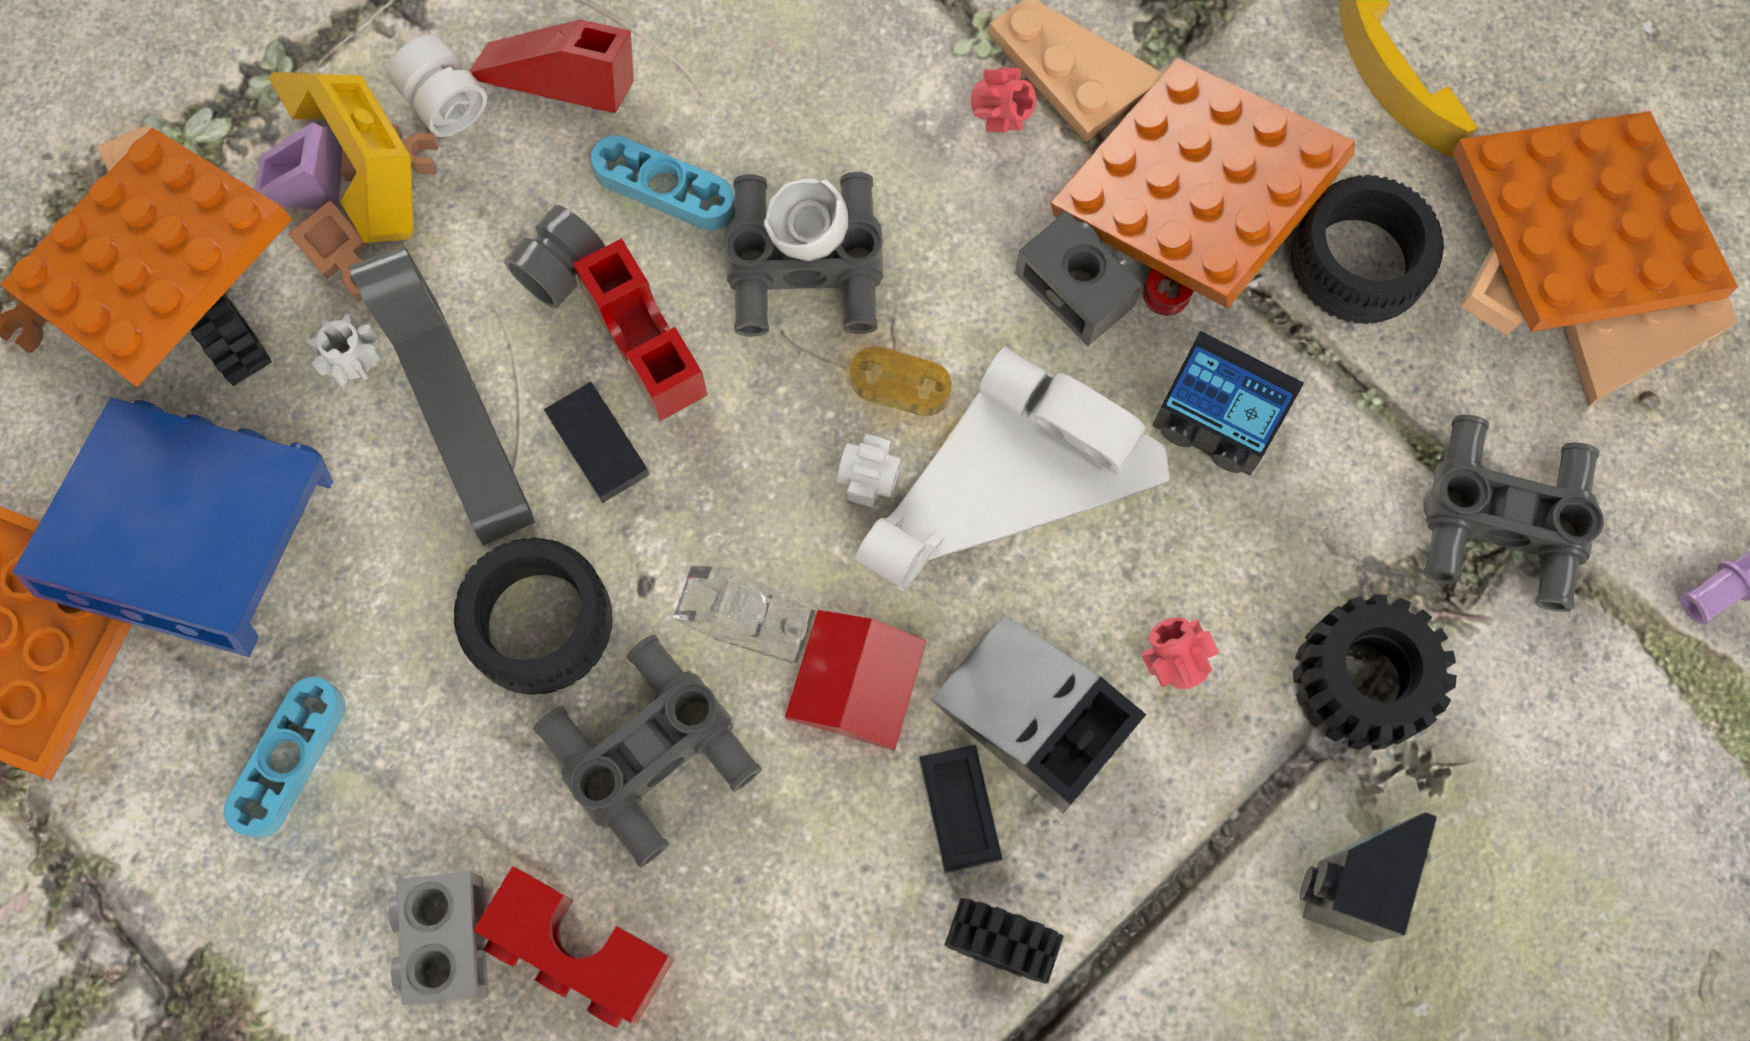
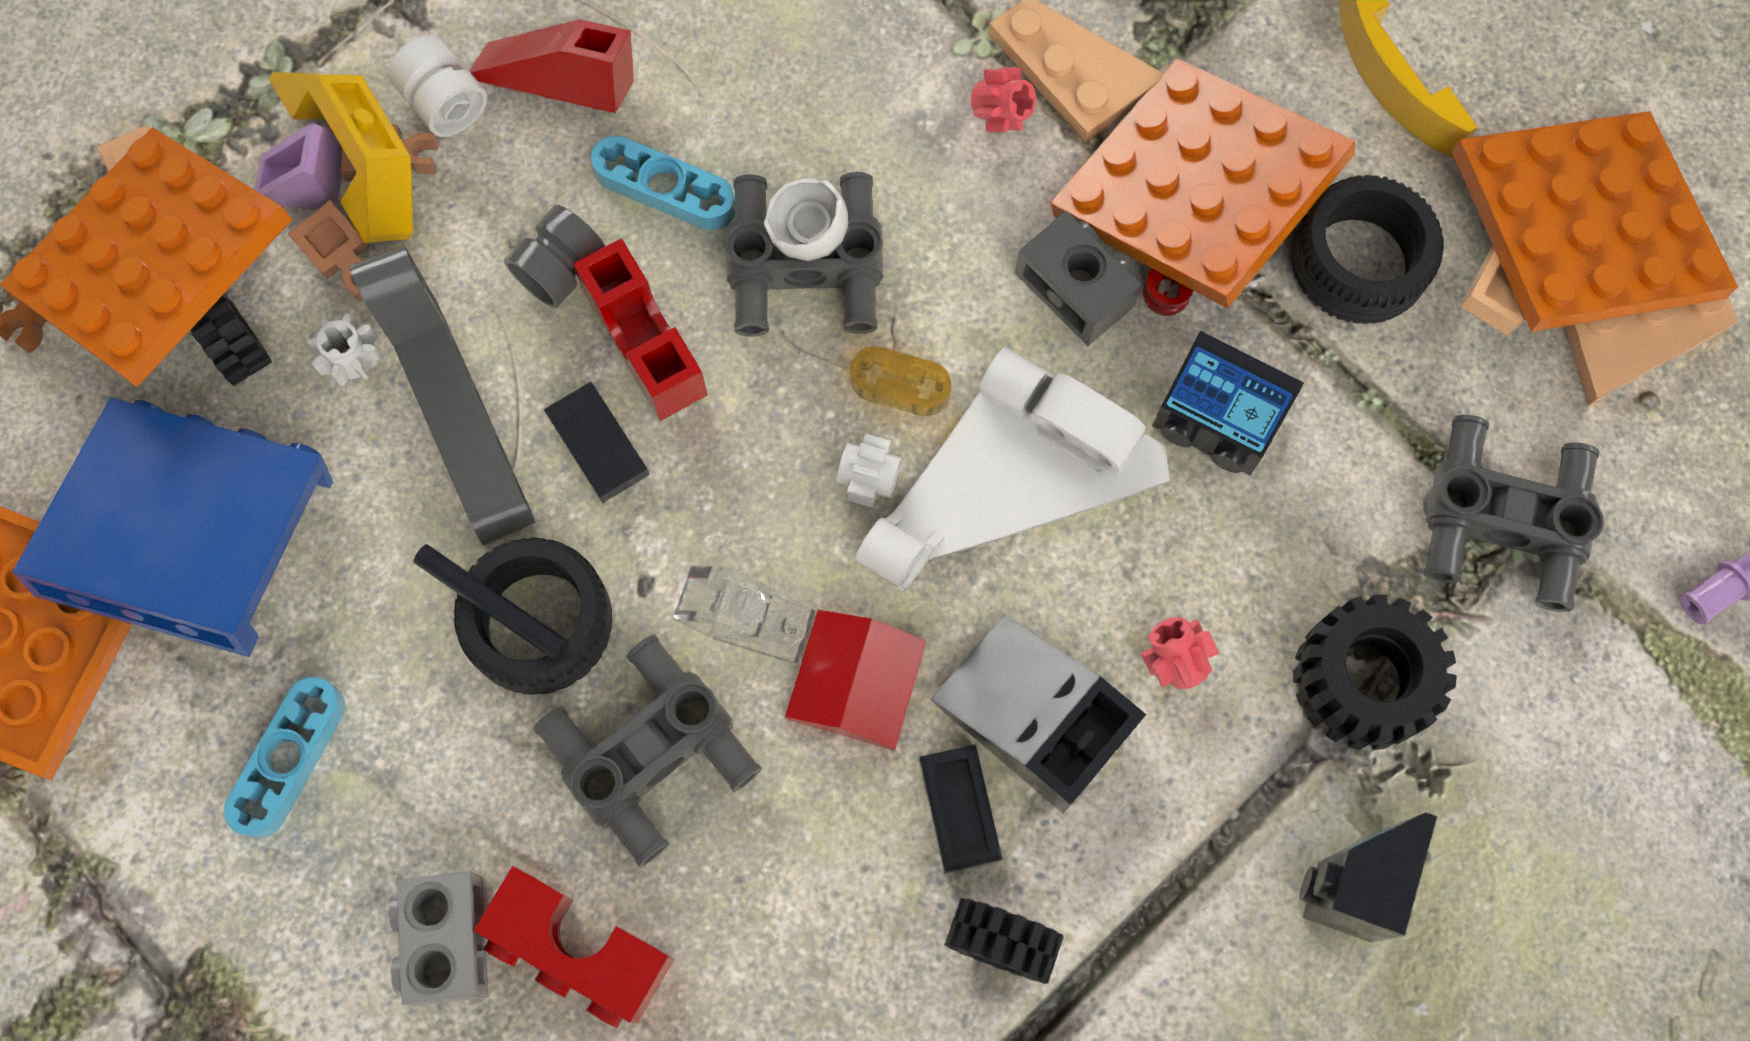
none -> black bar [413,544,569,660]

